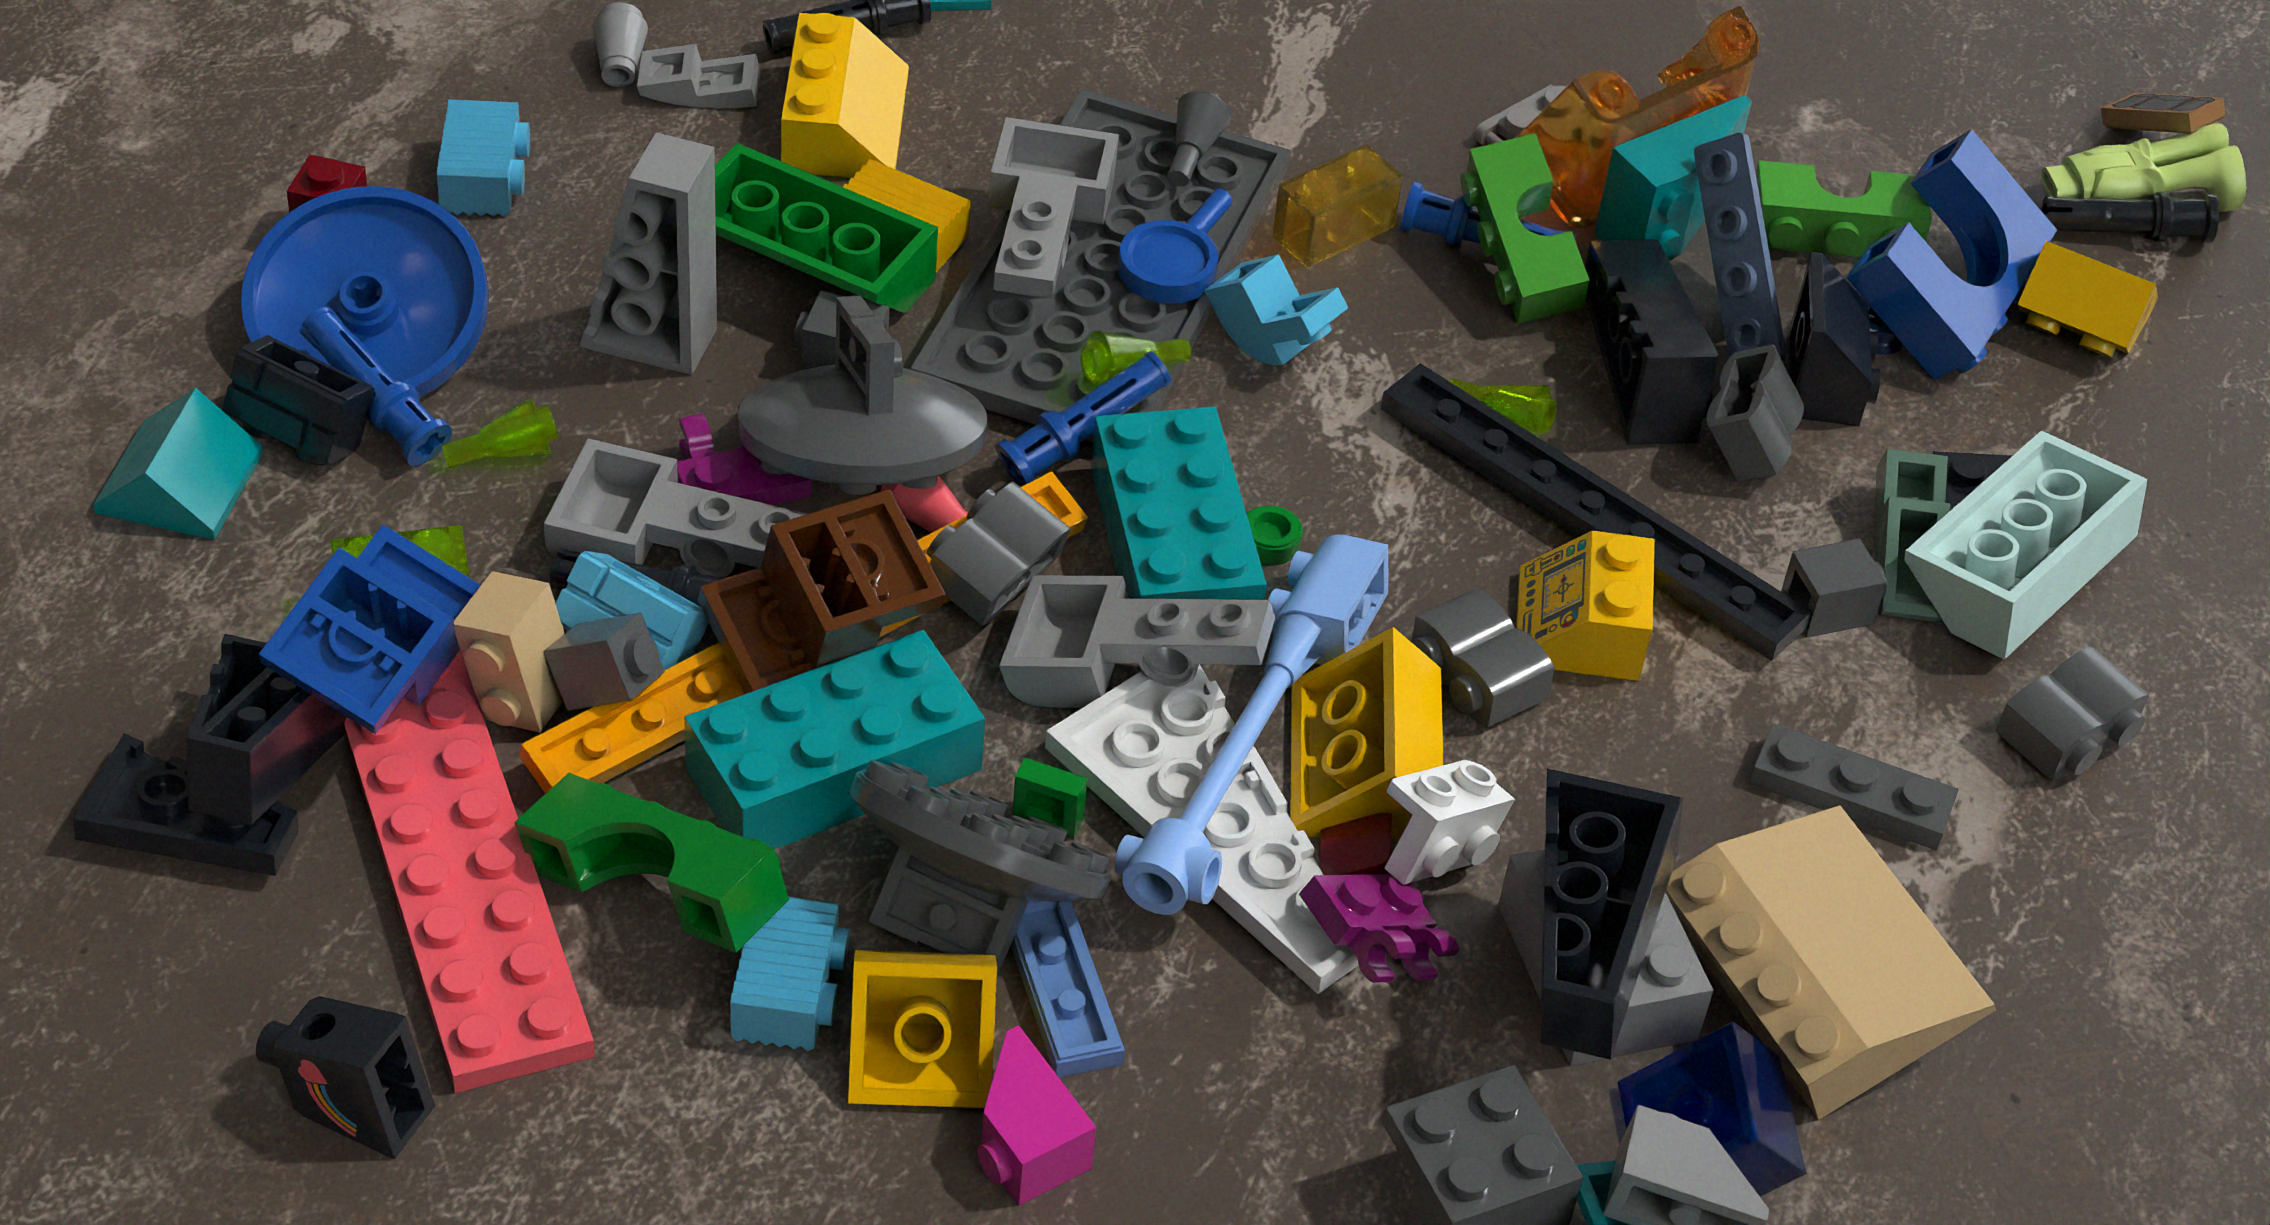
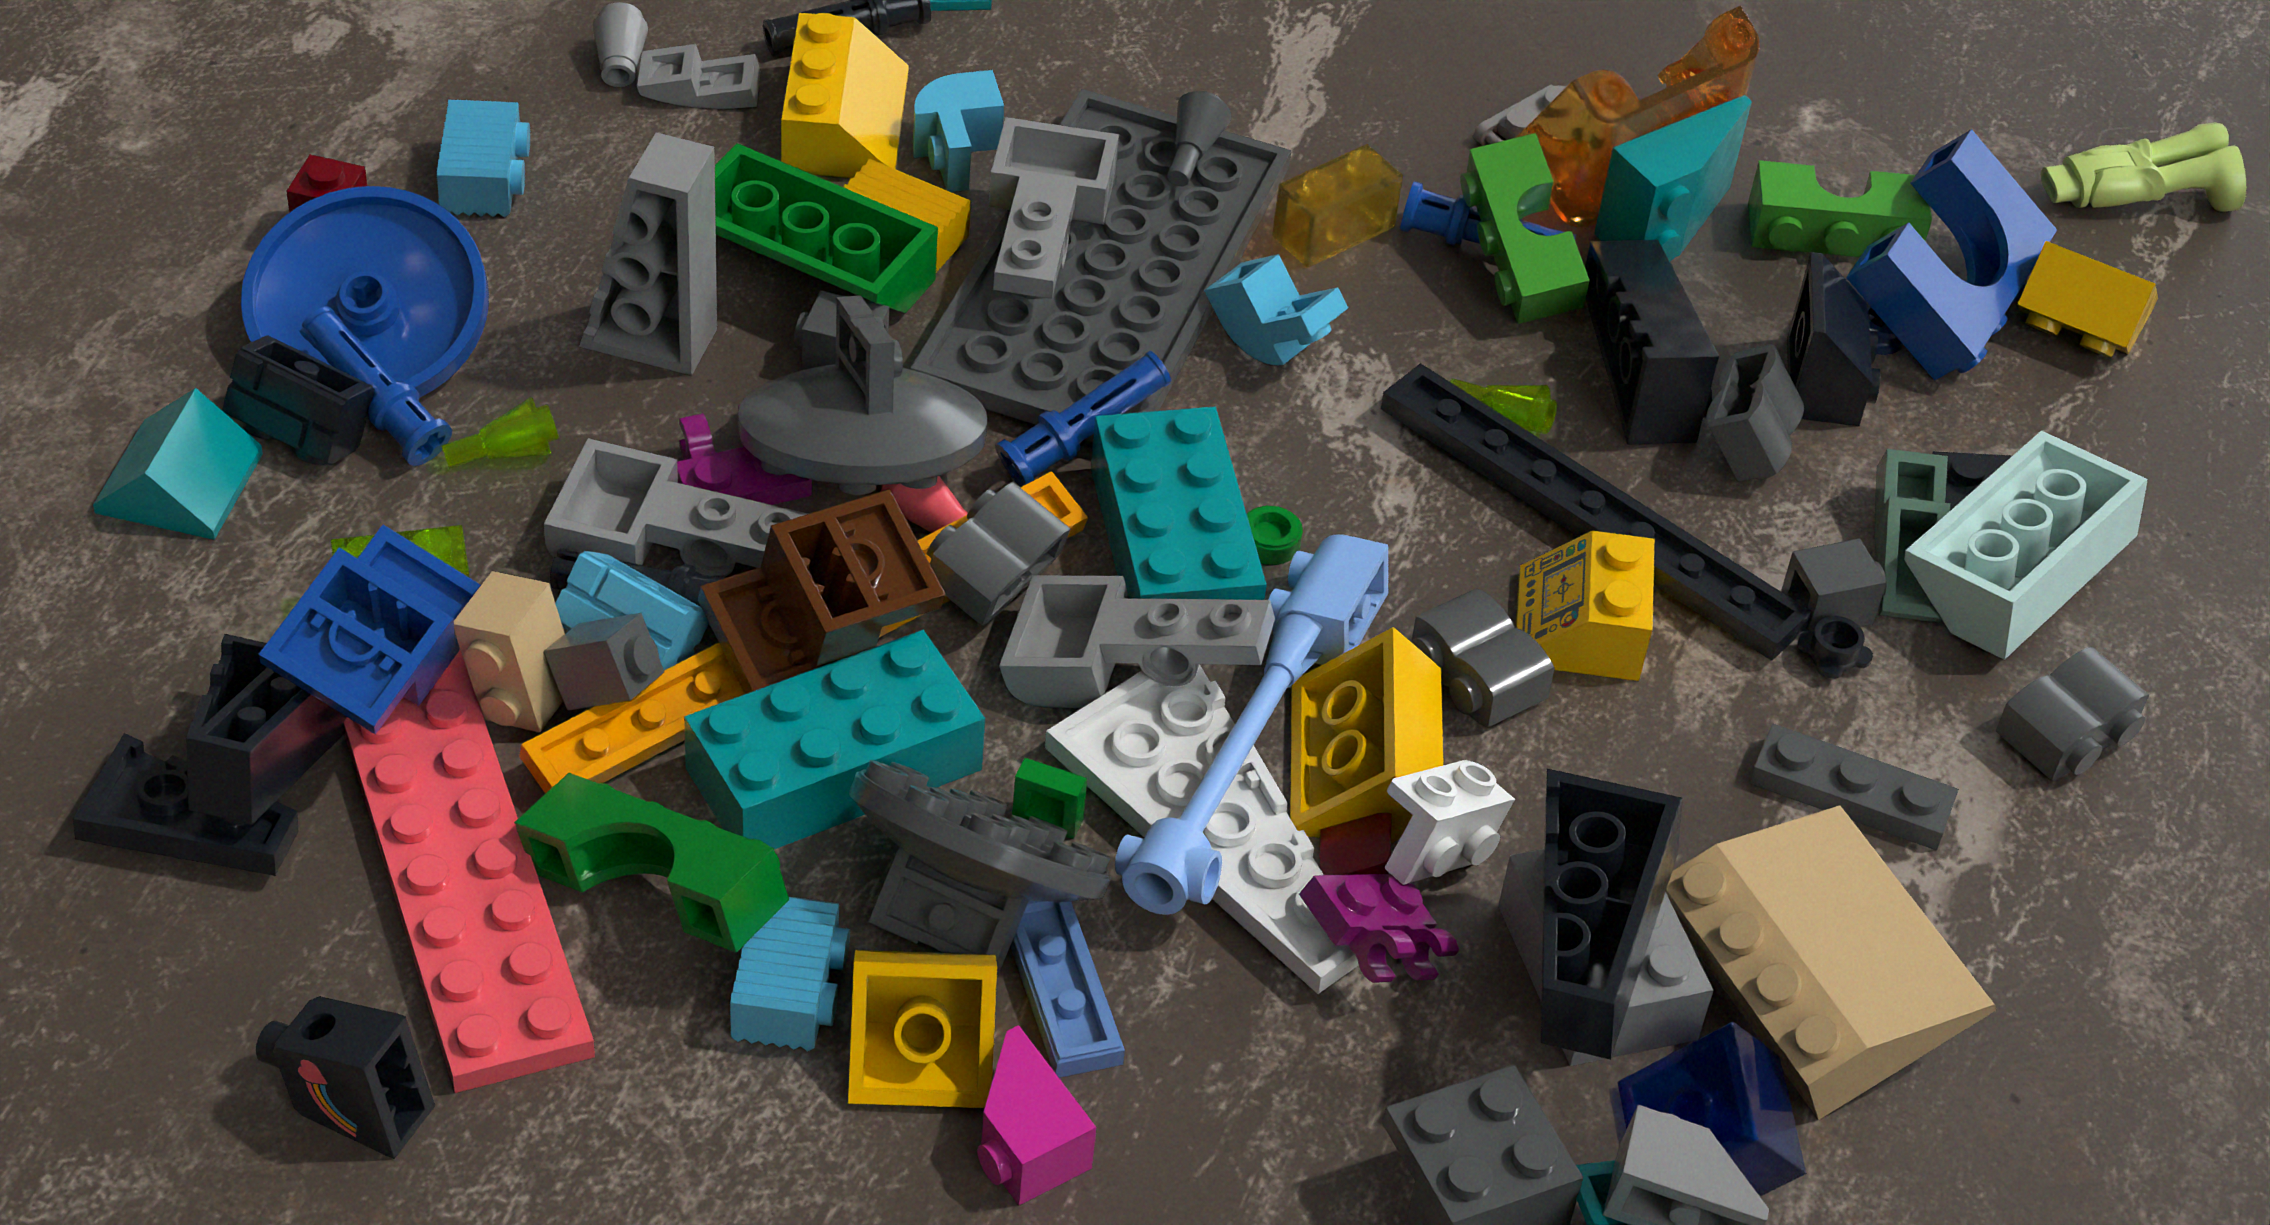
clear neon green cone [1080,331,1191,388] -> none
blue piece [1118,189,1233,303] -> none
sand blue bracket [1694,133,1787,360] -> none
black pin [2041,192,2219,243] -> none
medium nougat tile [2101,92,2226,134] -> none
none -> medium azure brick [913,70,1004,192]
none -> black plate [1797,616,1873,679]

